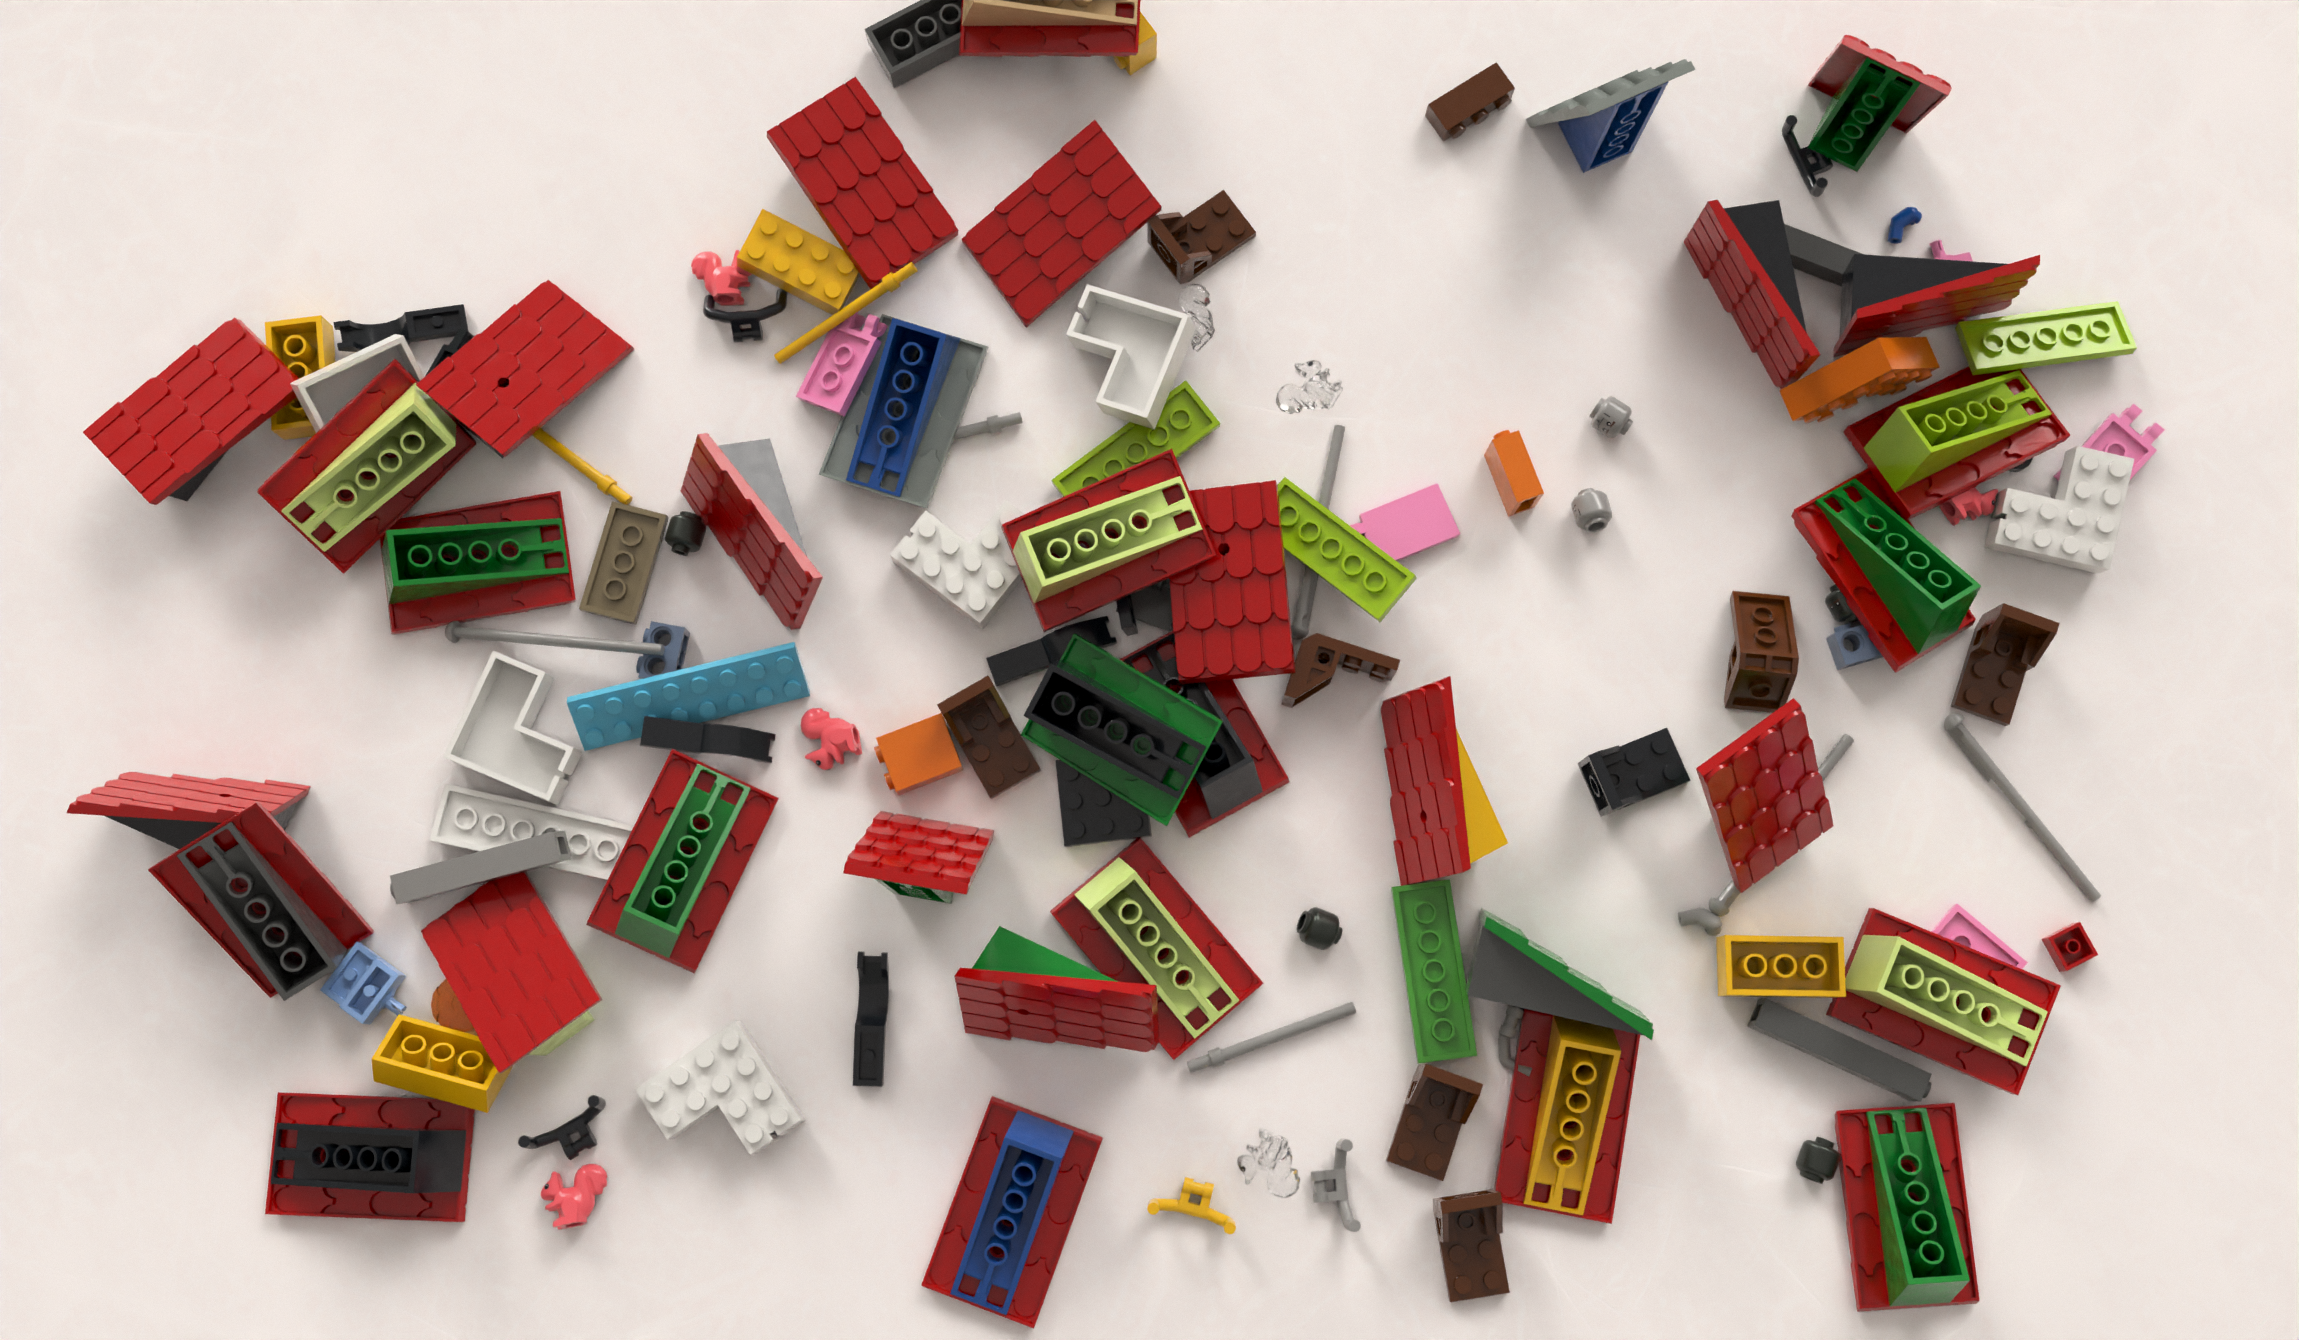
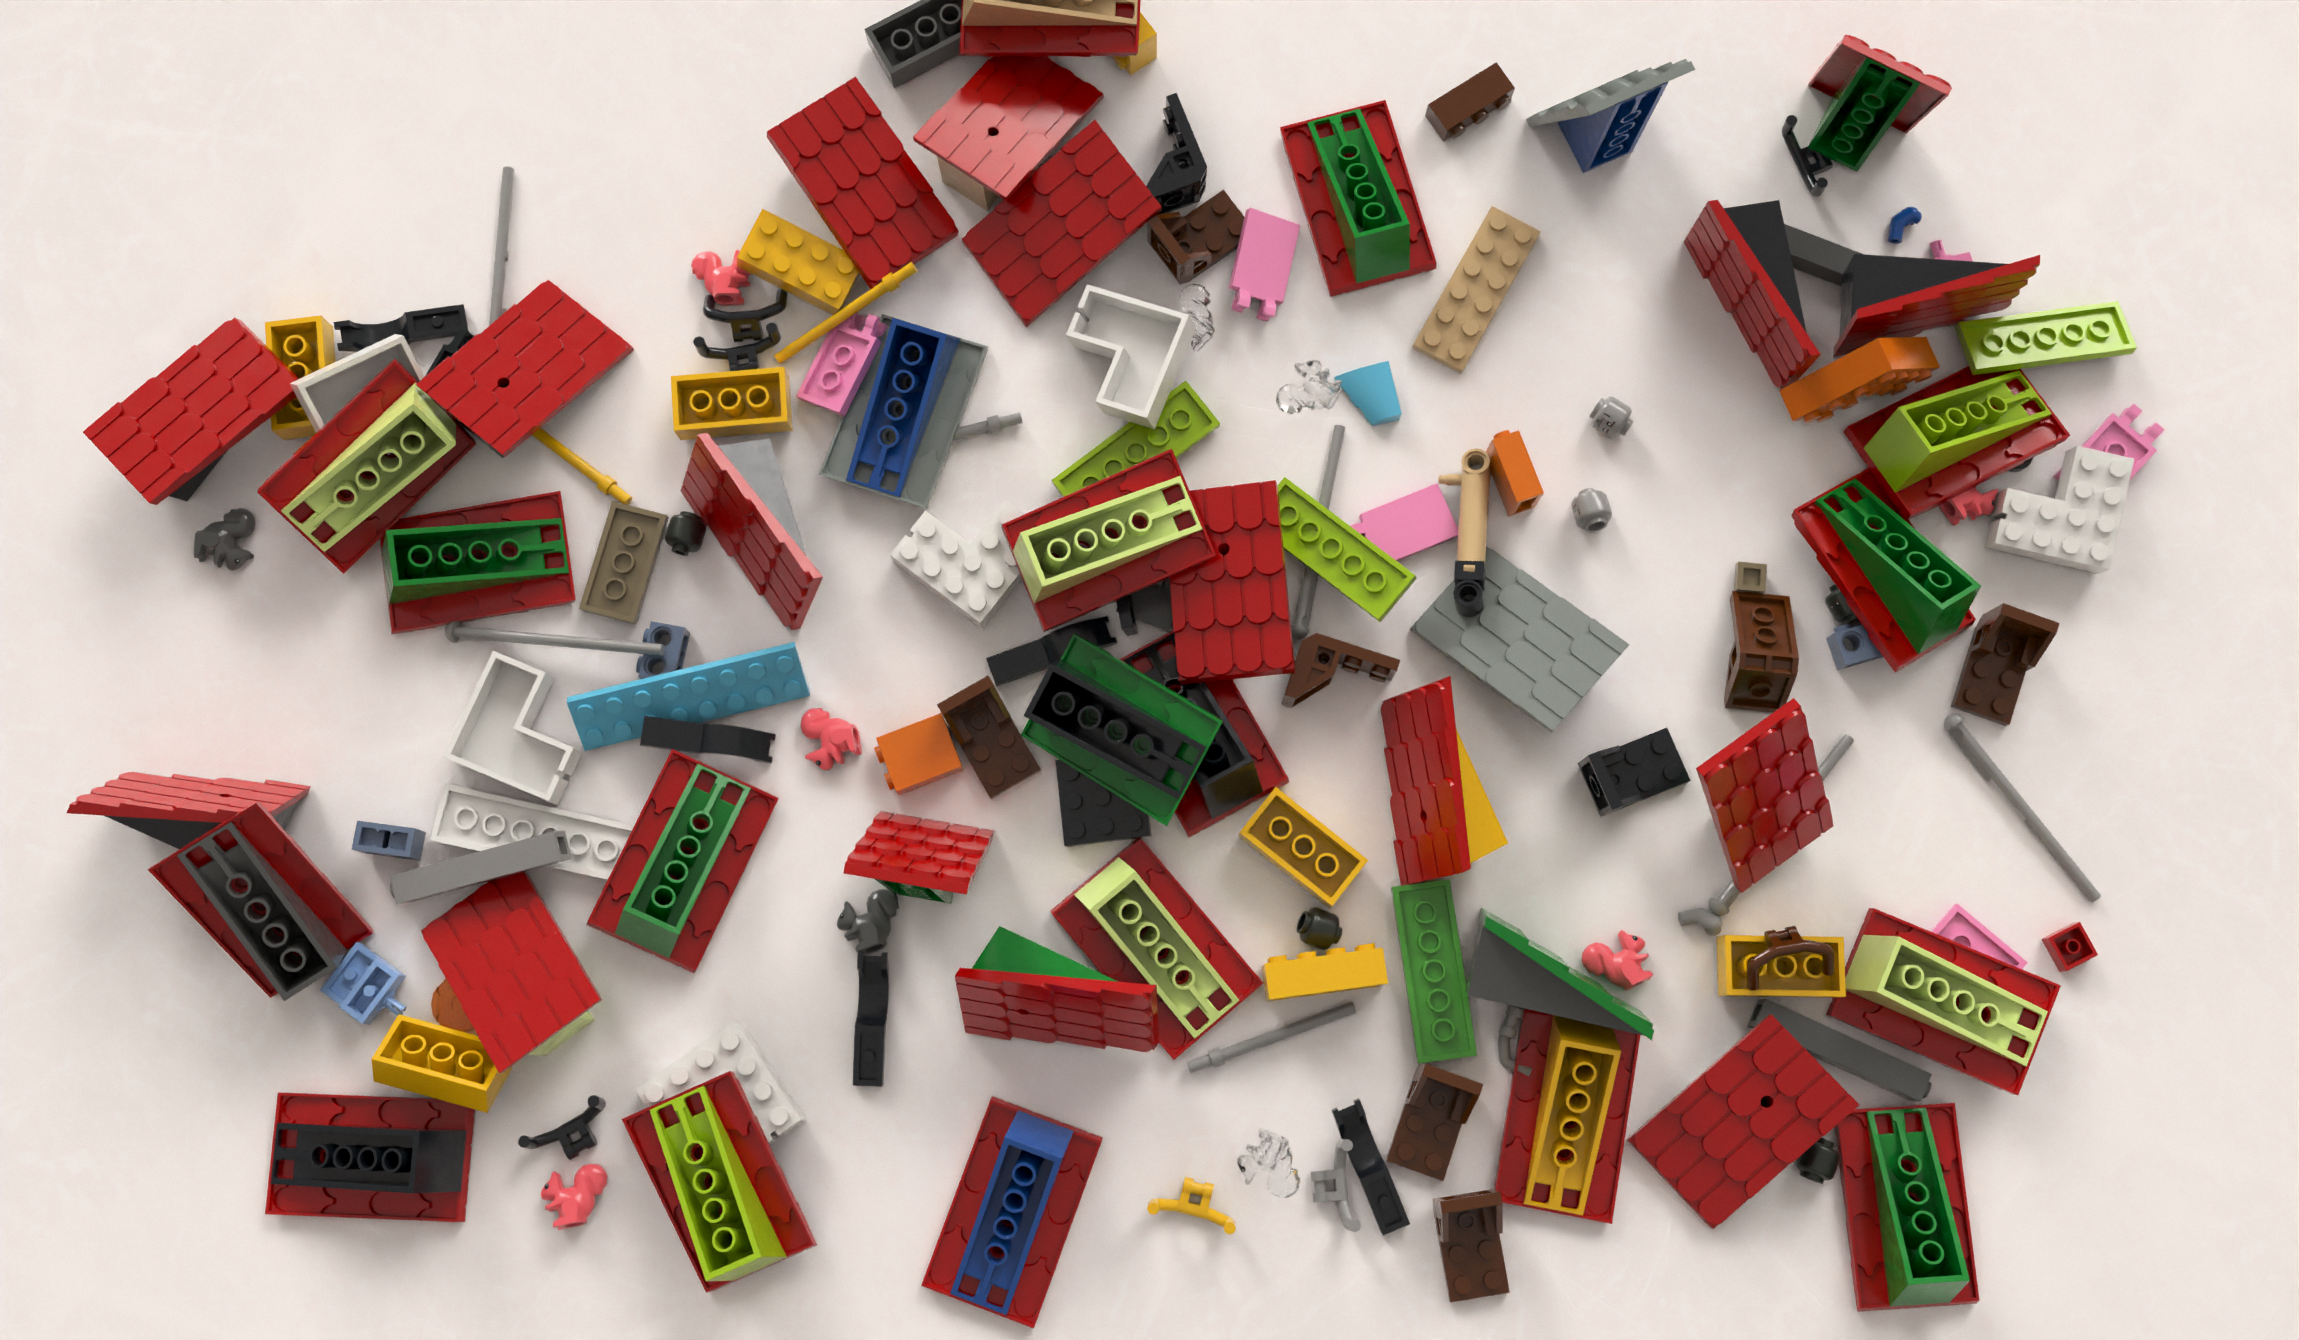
none -> dark grey animal [194,508,256,571]
none -> sand blue brick [351,821,426,861]
none -> light grey bar [489,166,514,326]
none -> piece [622,1071,817,1293]
none -> yellow brick [671,367,793,440]
none -> black piece [693,323,781,371]
none -> dark grey animal [837,889,899,956]
none -> piece [913,56,1104,211]
none -> black bracket [1146,93,1207,216]
none -> bright pink tile [1229,208,1300,321]
none -> yellow brick [1238,787,1368,909]
none -> yellow brick [1261,943,1388,1002]
none -> piece [1280,100,1436,297]
none -> black piece [1331,1098,1410,1235]
none -> medium azure slope [1334,361,1402,426]
none -> light grey piece [1409,546,1630,733]
none -> tan plate [1412,206,1541,374]
none -> tan piece [1438,448,1491,617]
none -> coral animal [1581,930,1653,991]
none -> red piece [1626,1015,1859,1229]
none -> dark tan plate [1734,562,1767,594]
none -> reddish brown piece [1747,926,1835,990]

